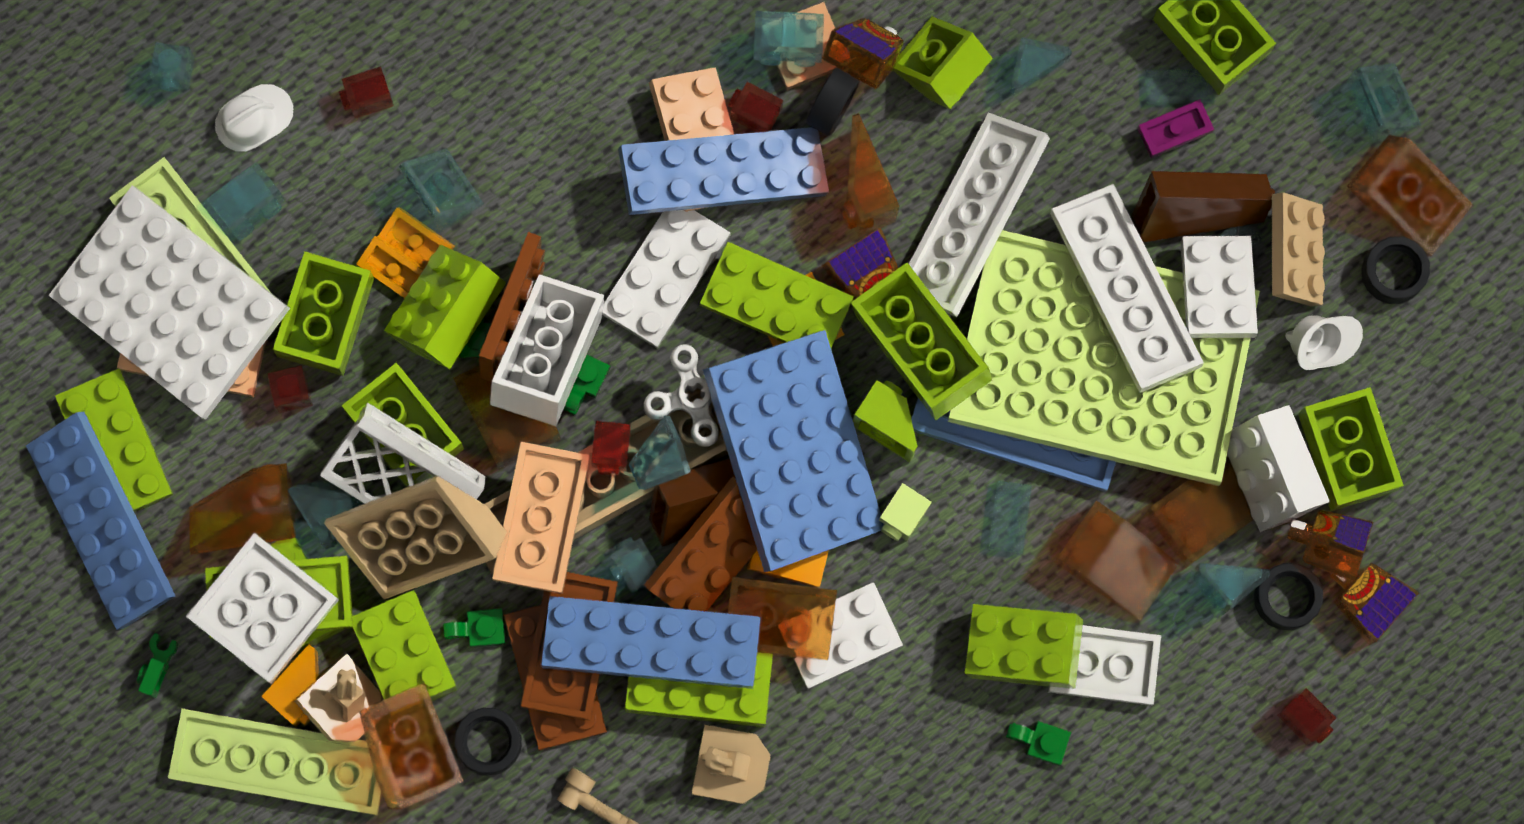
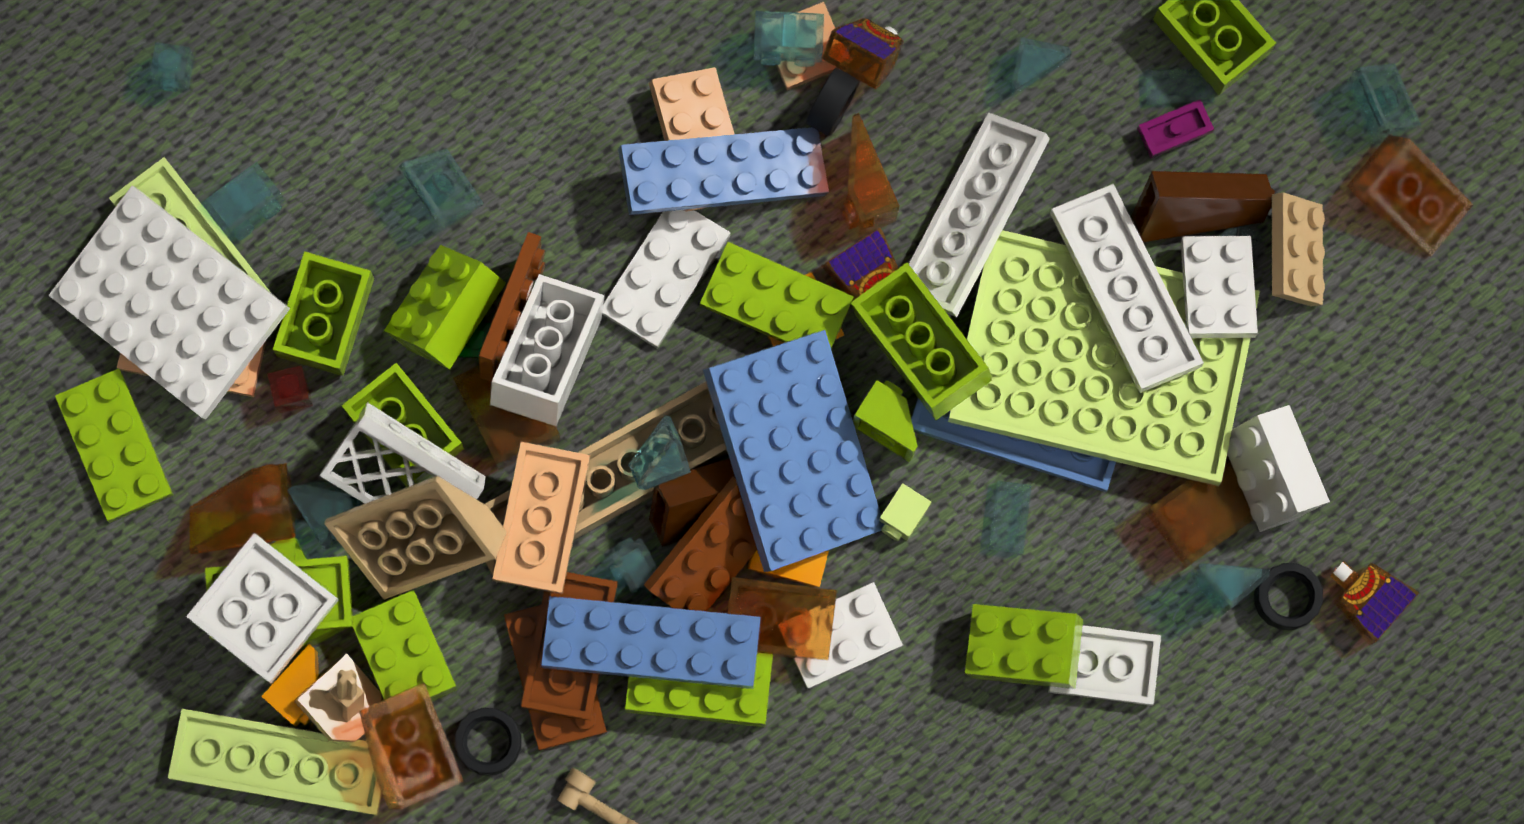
medium blue plate [26,412,176,630] -> none
green plate [136,633,178,699] -> none
white piece [215,84,293,151] -> none
clear red brick [339,66,394,119] -> none
light orange slope [356,207,455,299] -> none
green plate [443,609,505,648] -> none
green plate [563,355,610,416] -> none
clear red brick [591,421,631,476] -> none
white gear [644,344,719,447] -> none
tan piece [692,725,770,804] -> none
clear red brick [728,82,783,132] -> none
lime slope [889,16,993,109] -> none
green plate [1006,721,1071,766] -> none
clear orange slope [1054,500,1179,621] -> none
clear red brick [1277,688,1336,745] -> none
white piece [1285,315,1363,370] -> none
clear orange torso [1287,510,1373,582] -> none
lime brick [1298,387,1404,512] -> none
black tyre [1361,236,1430,304] -> none

